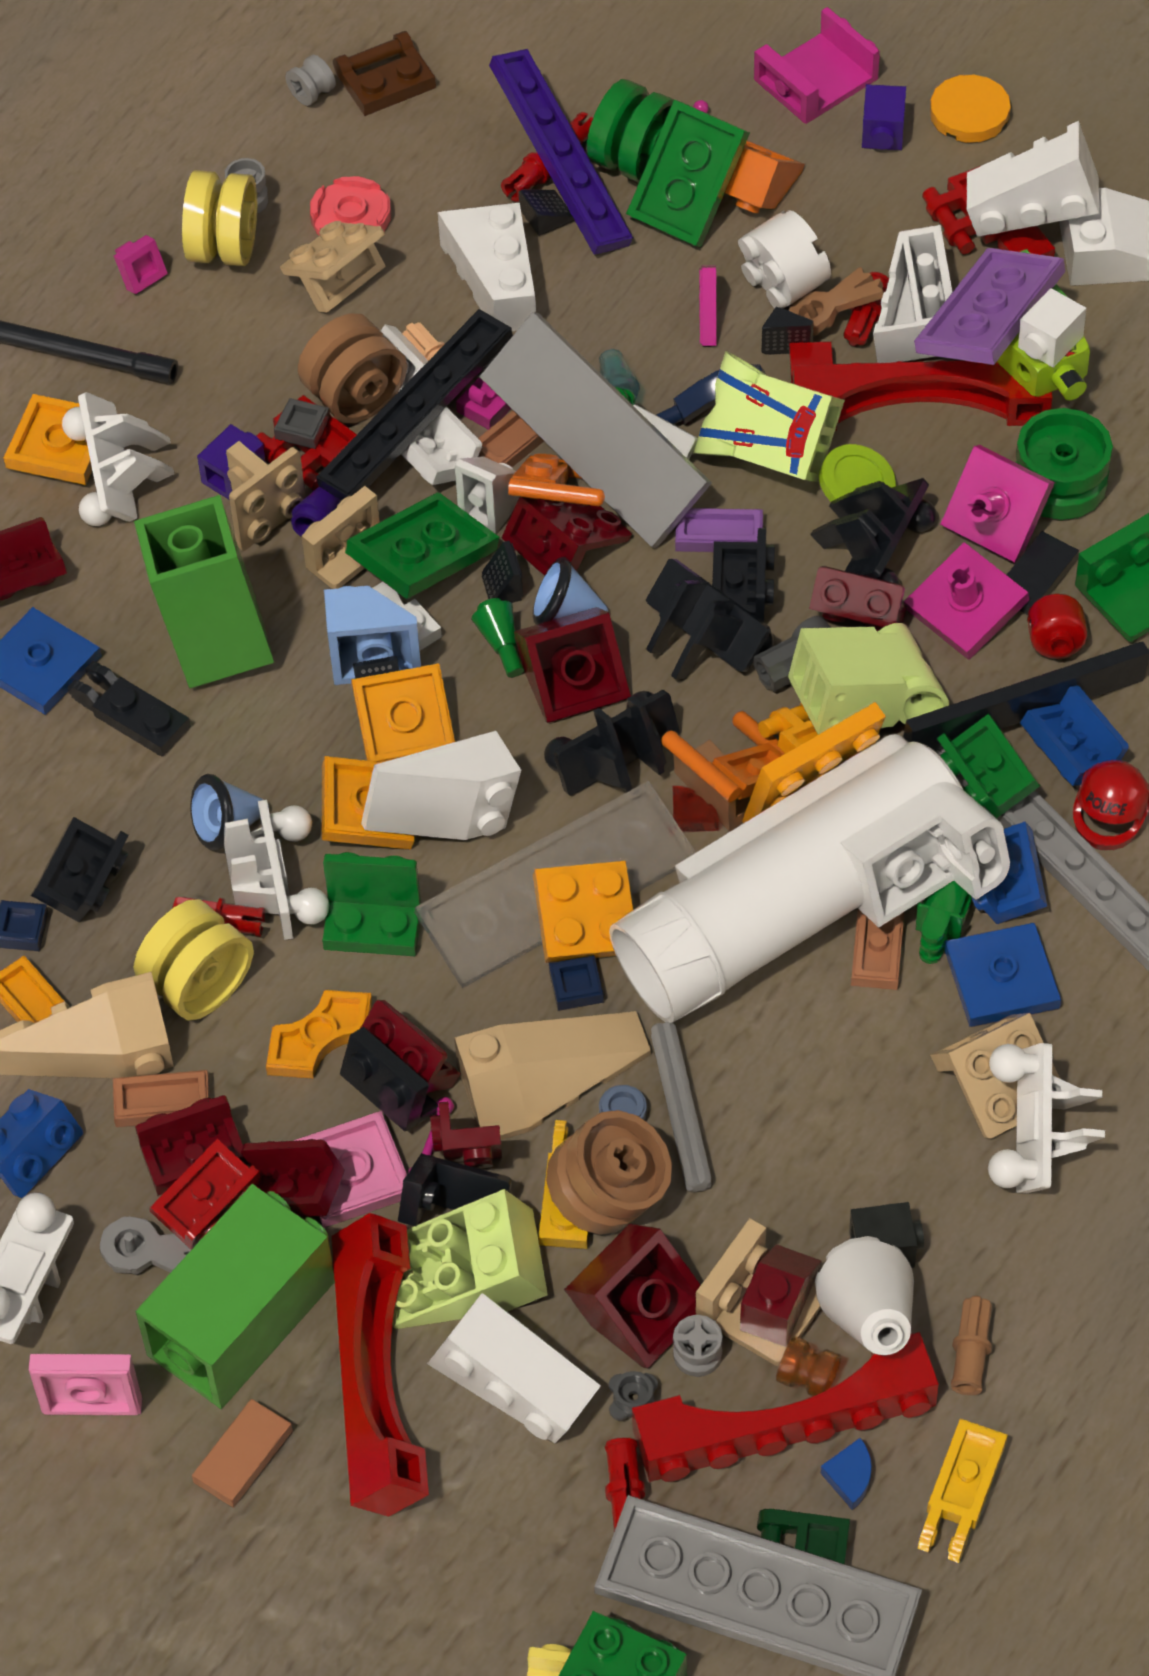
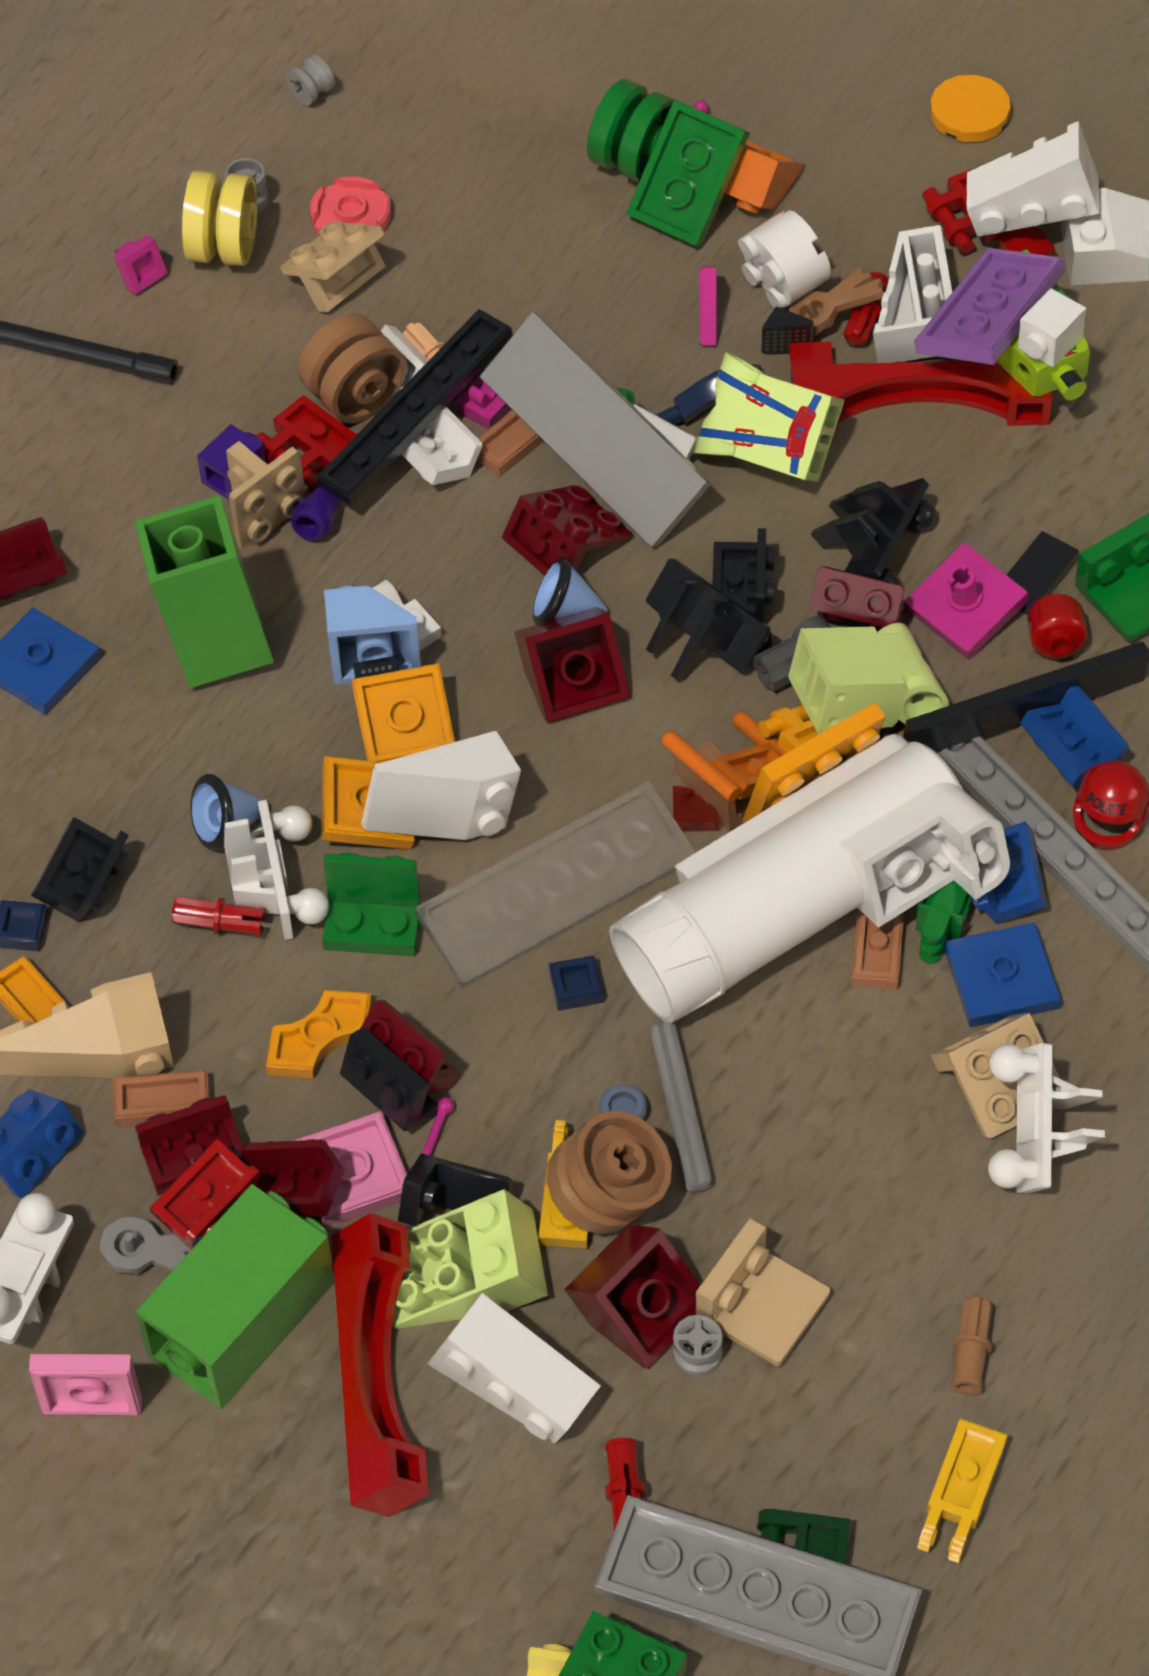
light orange plate [3,394,92,485] -> none
white piece [62,392,174,526] -> none
black hinge [67,661,191,757] -> none
light yellow wheel [133,899,254,1021] -> none
nougat tile [192,1399,293,1508] -> none
dark grey tile [274,398,330,449] -> none
tan bracket [301,486,380,589] -> none
reddish brown plate [333,31,436,116] -> none
green plate [345,492,500,599] -> none
dark red bracket [430,1102,502,1169] -> none
white wedge [438,203,536,331] -> none
tan wedge [454,1011,651,1140] -> none
white slope [455,456,519,534] -> none
green cone [471,598,524,678] -> none
black slope [482,541,523,603] -> none
dark purple tile [489,49,633,255] -> none
red pin [501,112,593,202] -> none
orange plate [508,453,605,506] -> none
black slope [519,189,575,236] -> none
light orange plate [533,861,633,963] -> none
black piece [544,690,680,796] -> none
clear light blue cone [599,349,640,401] -> none
dark grey plate [609,1371,658,1421] -> none
red arch [632,1332,939,1482] -> none
medium lavender tile [675,508,763,552] -> none
dark red slope [740,1244,822,1347] -> none
dark pink panel [754,7,880,124] -> none
clear orange wheel [776,1336,841,1397] -> none
white cone [815,1236,914,1355] -> none
lime piece [819,444,896,502] -> none
blue tile [820,1438,871,1510] -> none
pearl dark grey brick [849,1202,924,1268] -> none
dark purple brick [862,84,906,150] -> none
green bracket [937,714,1041,818] -> none
dark pink tile [940,445,1055,563] -> none
green wheel [1016,408,1113,520] -> none

